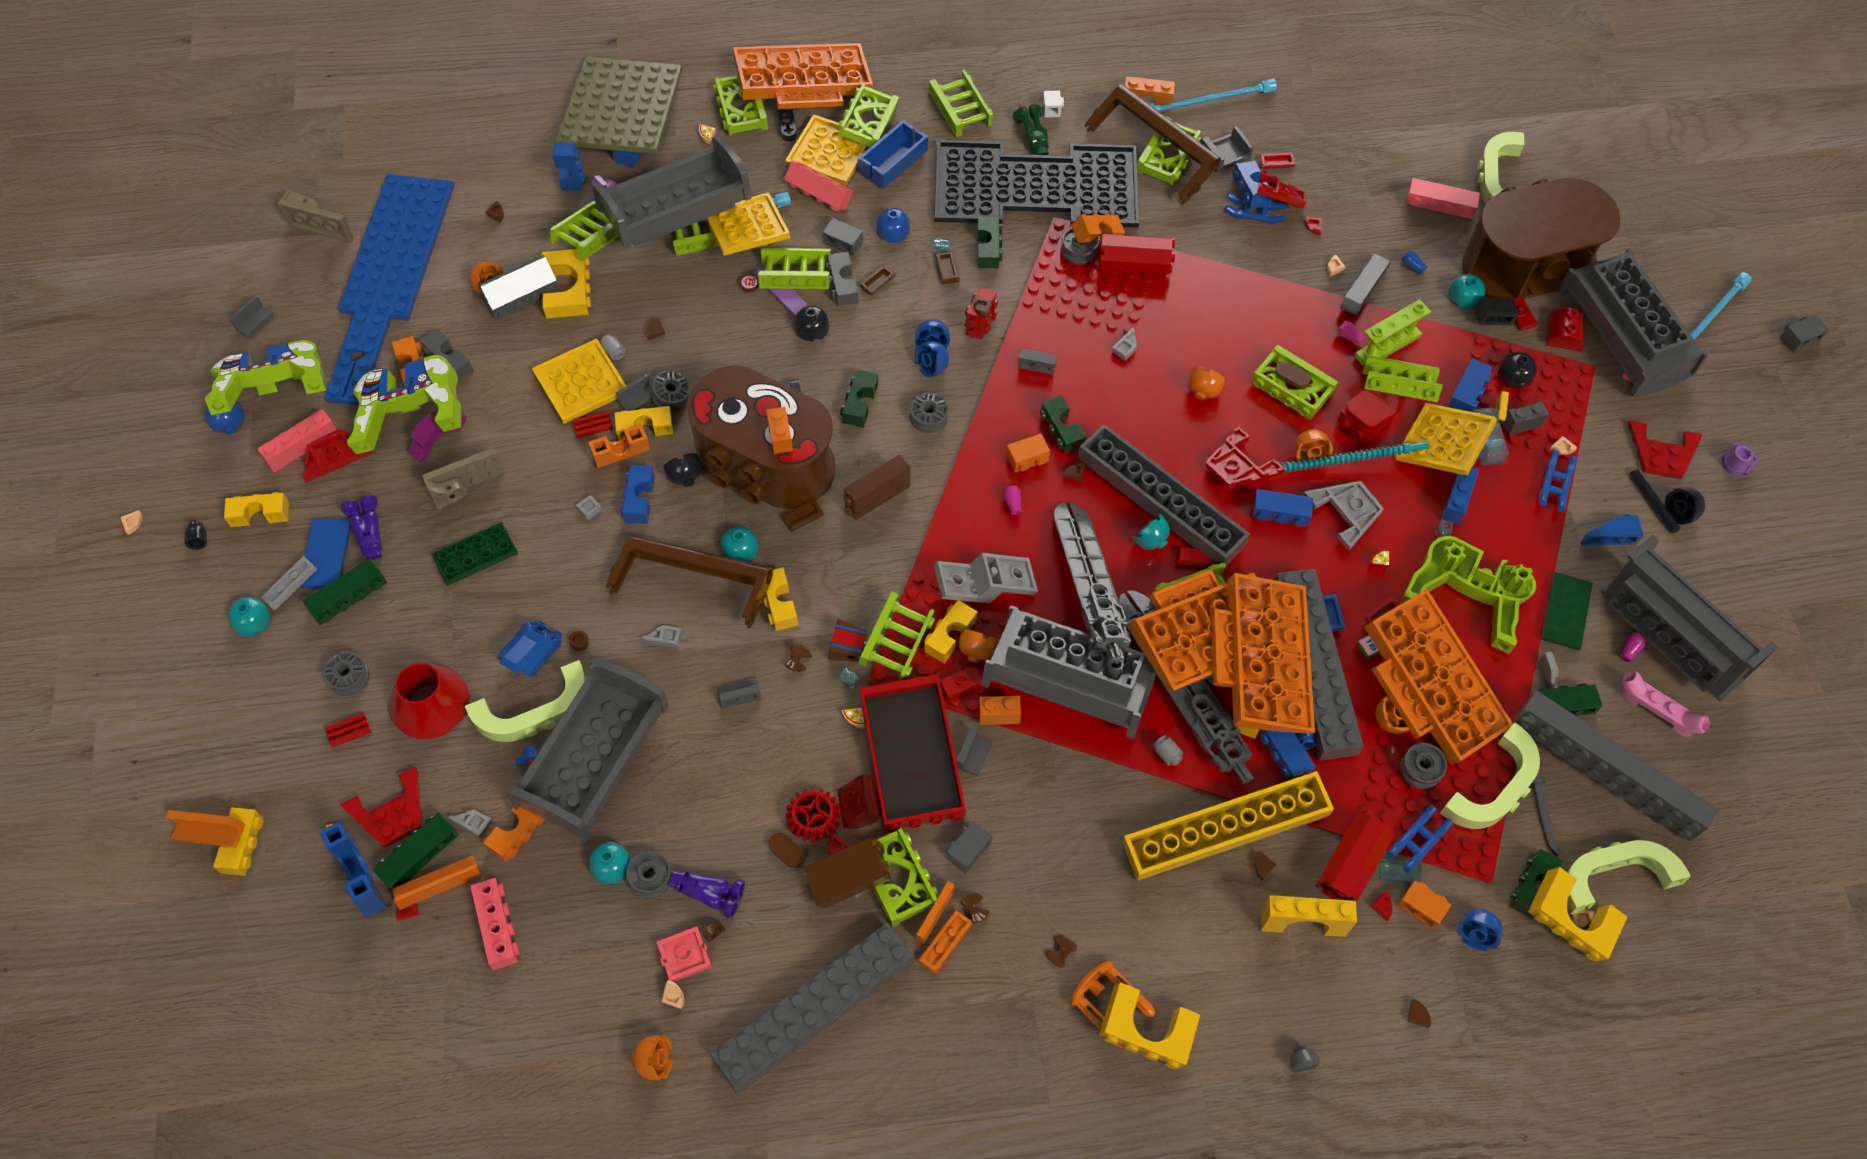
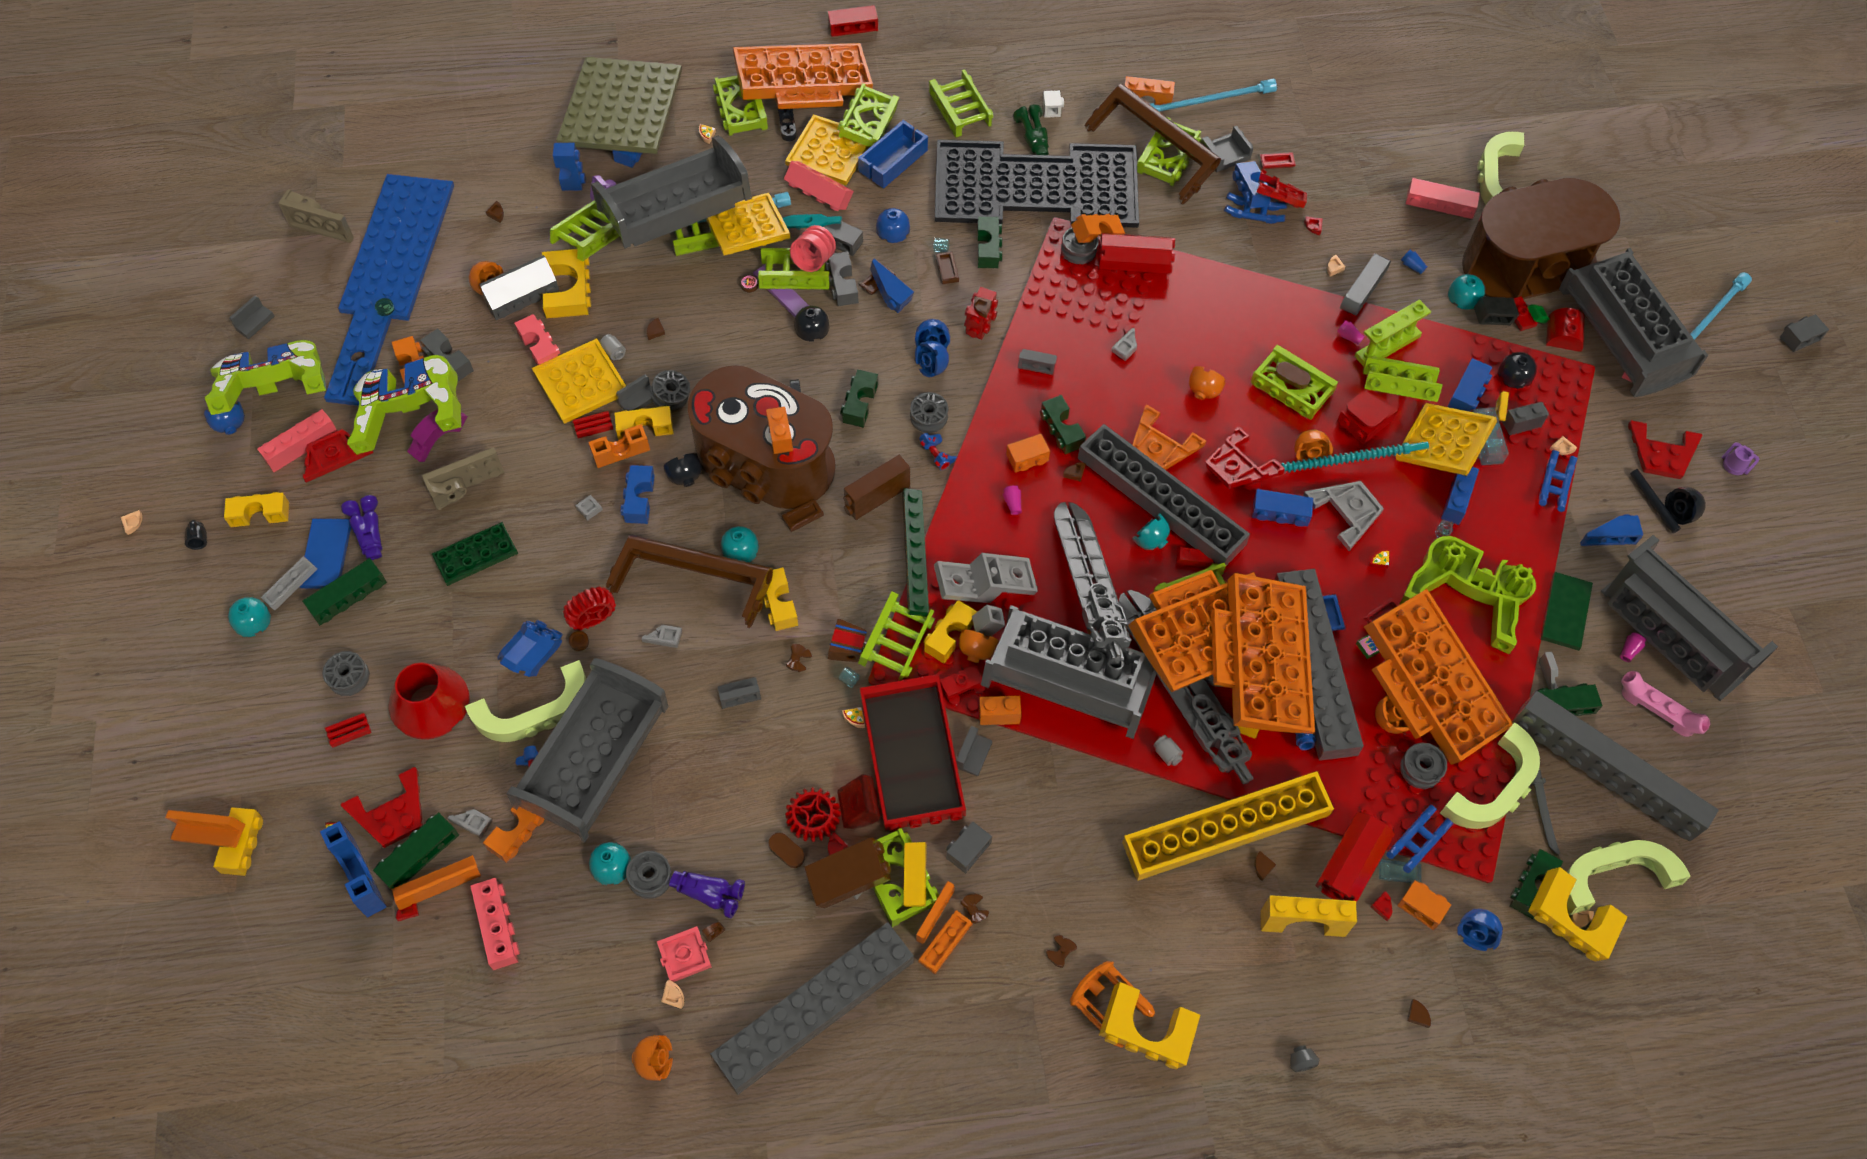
blue brick [1259,730,1315,781] -> none
none -> tile [375,298,394,316]
none -> coral arch [514,314,560,365]
none -> red gear [563,586,616,631]
none -> teal piece [782,214,842,230]
none -> coral wheel [790,225,836,272]
none -> brick [828,5,878,37]
none -> blue slope [870,259,914,313]
none -> dark green plate [902,488,929,617]
none -> yellow tile [904,842,927,907]
none -> blue piece [919,433,957,470]
none -> light grey brick [972,605,1005,636]
none -> orange wing [1132,404,1207,470]
none -> green tile [1527,304,1550,324]

